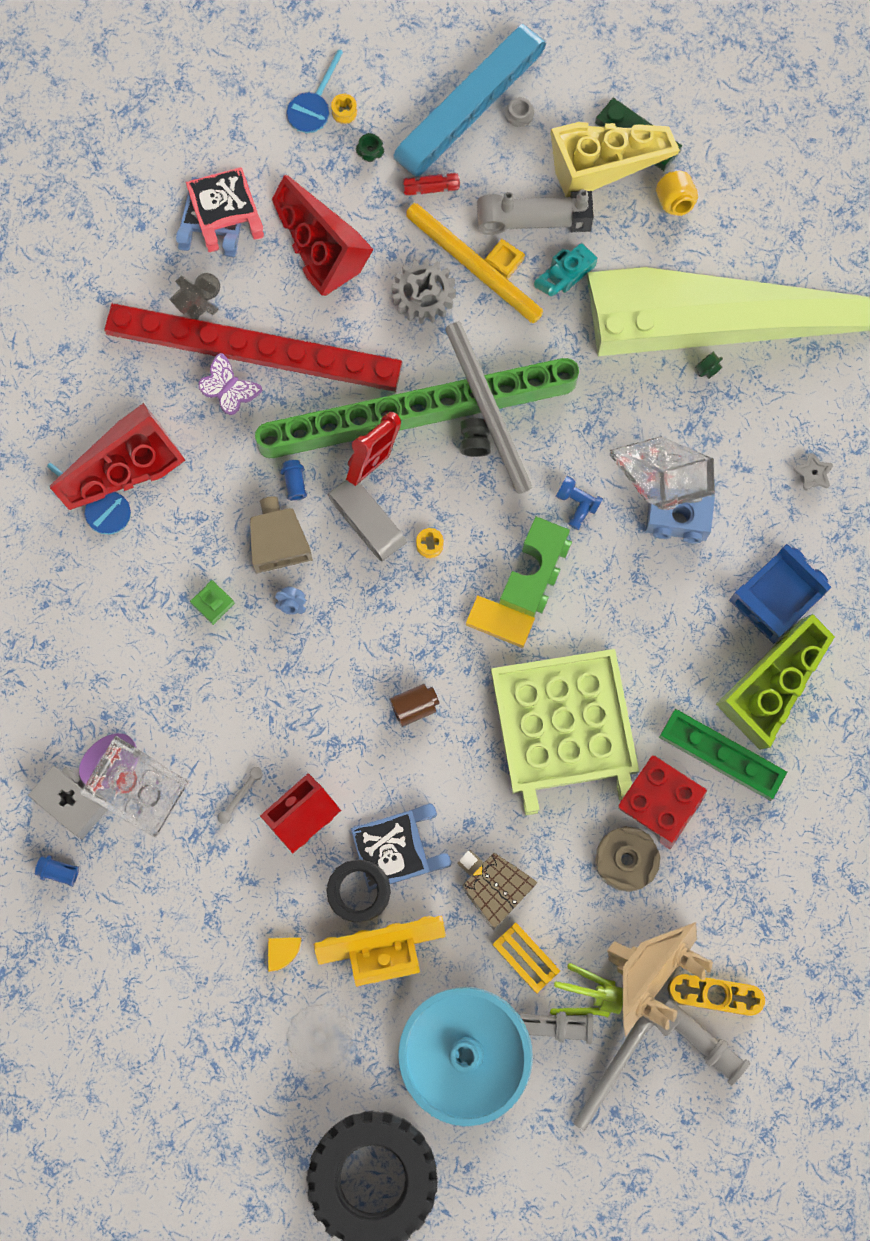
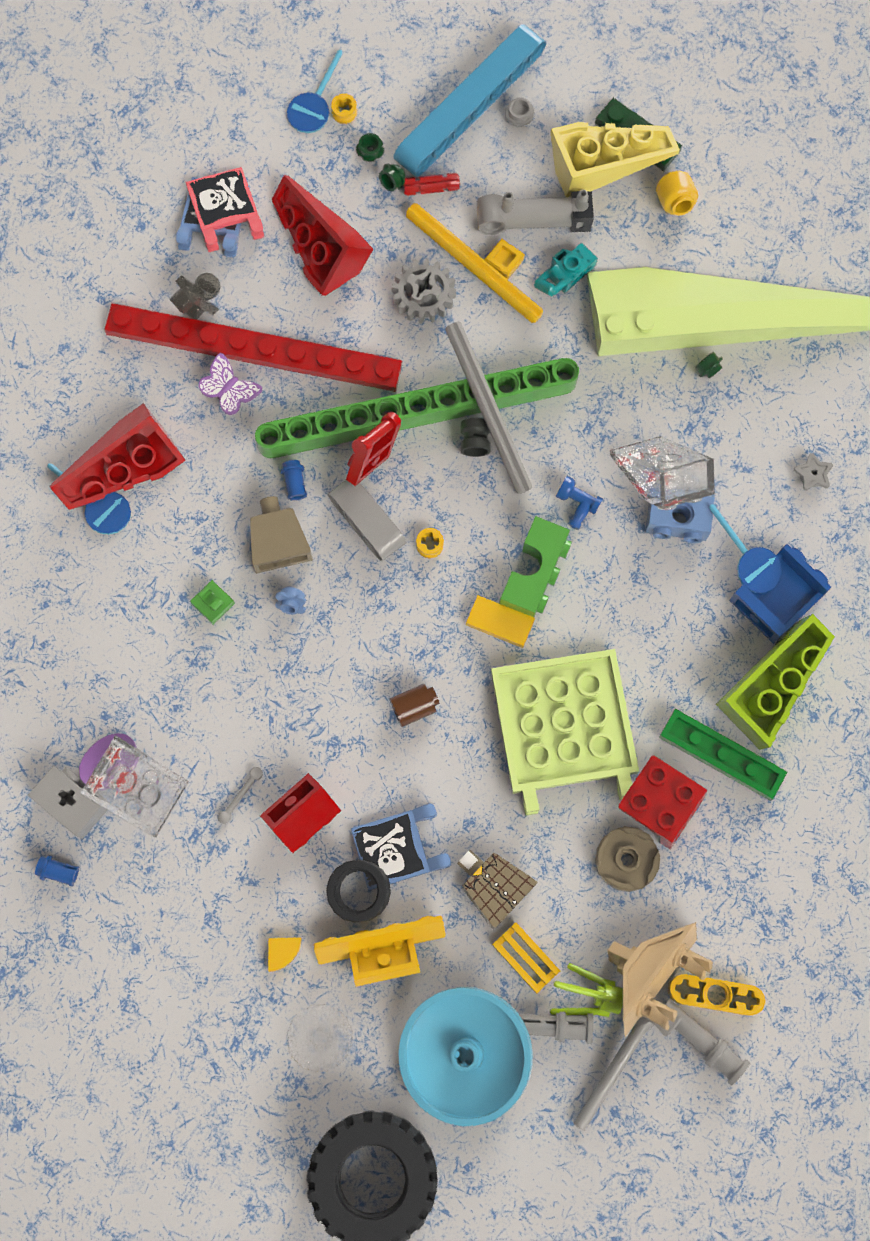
none -> dark green plate [379,163,405,192]
none -> blue piece [709,504,782,593]

